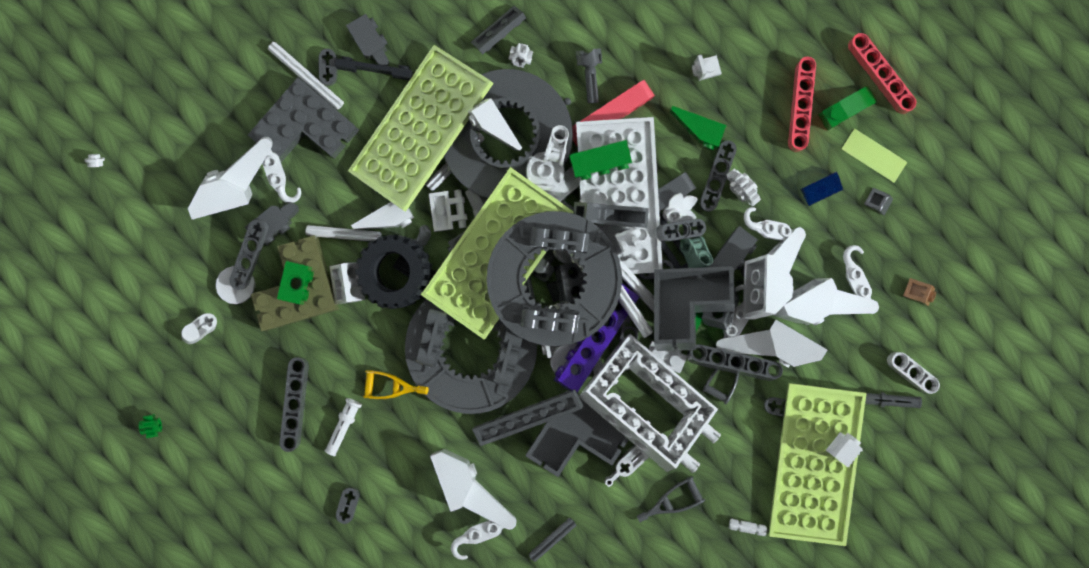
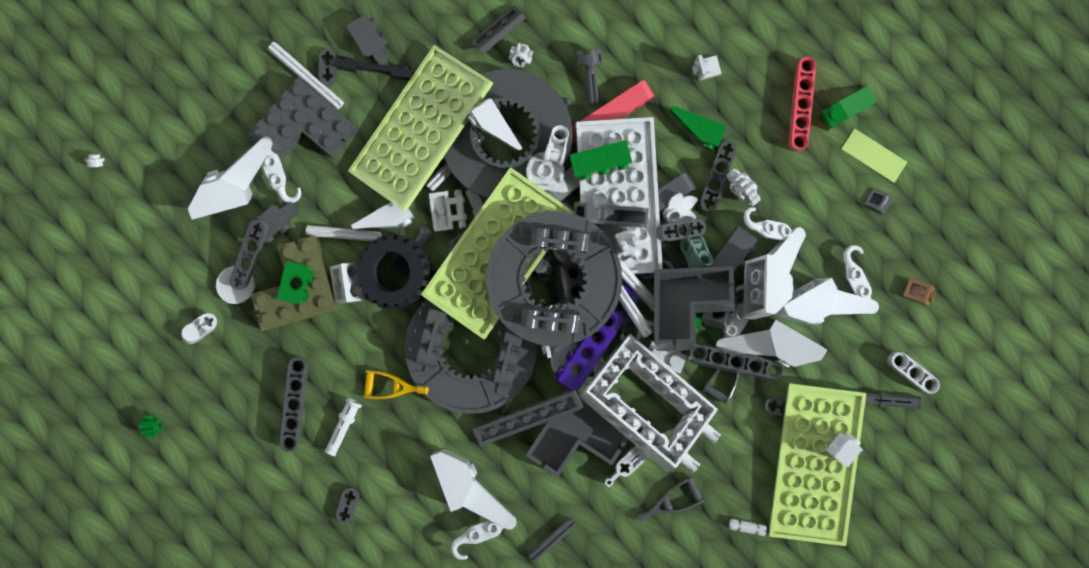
clear blue slope [800,172,843,206] -> none
coral beam [848,33,916,114] -> none

